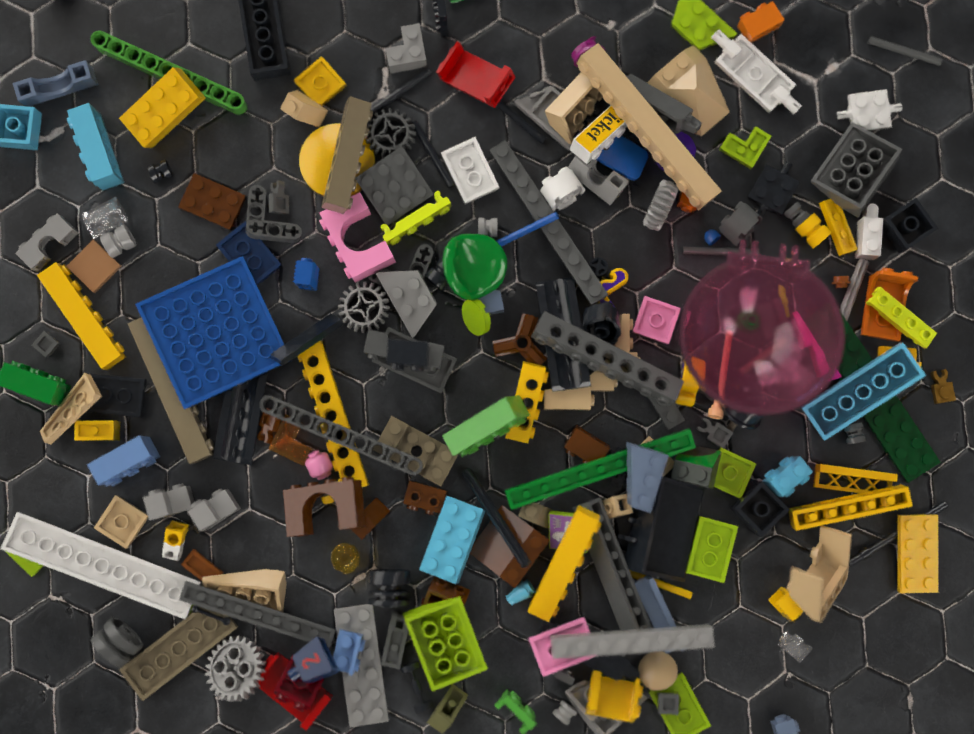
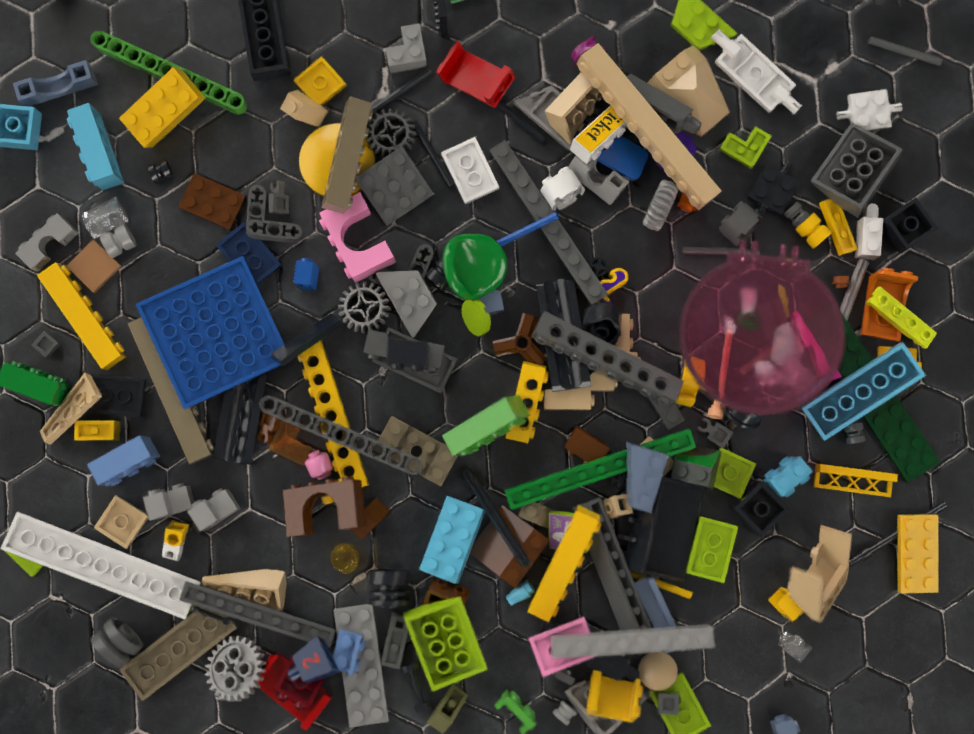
dark orange tile [181,549,224,581] -> none
neon yellow piece [381,191,451,245] -> none
reddish brown brick [403,481,447,516] -> none
light grey wheel [478,218,498,237] -> none
bright pink plate [632,296,681,345] -> none
blue hinge [704,229,721,246] -> none
orange brick [737,1,785,43] -> none
yellow brick [788,484,912,531] -> none
pearl gold plate [931,369,956,404] -> none

